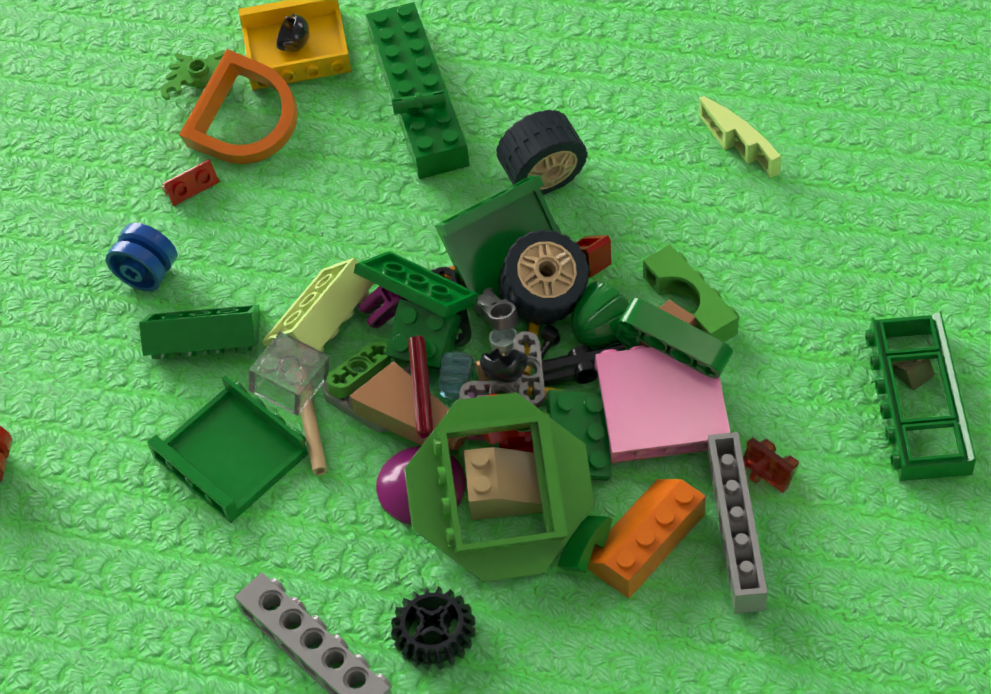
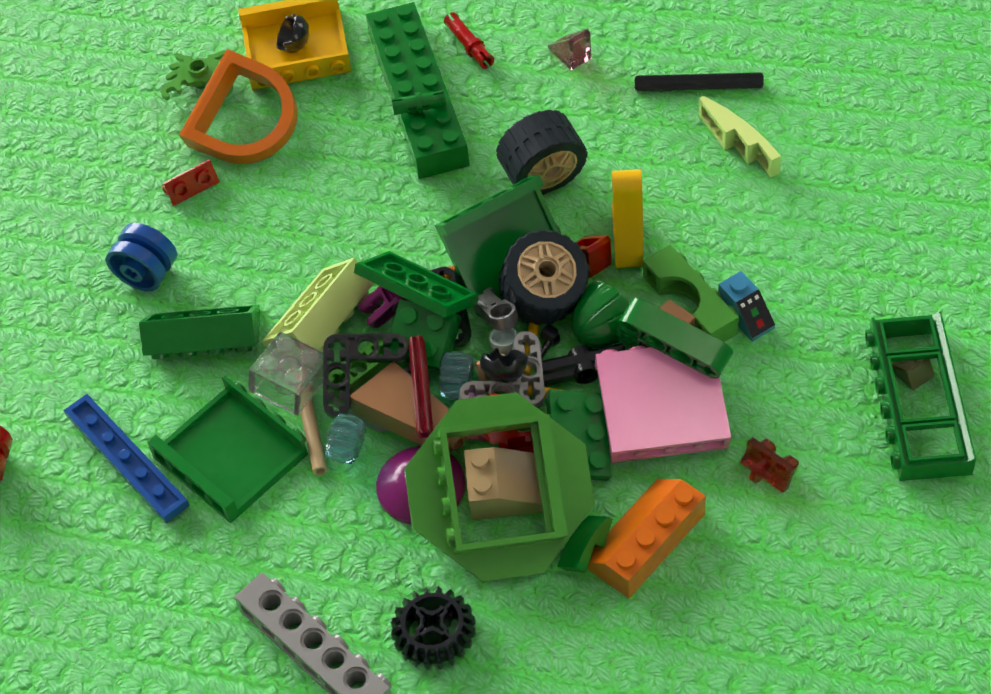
light grey brick [707,432,767,614] -> none
none -> blue plate [64,394,190,523]
none -> black beam [323,333,409,419]
none -> clear light blue gear [325,413,366,464]
none -> red pin [444,12,494,69]
none -> slope [548,29,591,70]
none -> yellow beam [612,169,643,268]
none -> black axle [635,72,764,91]
none -> slope [718,271,775,342]

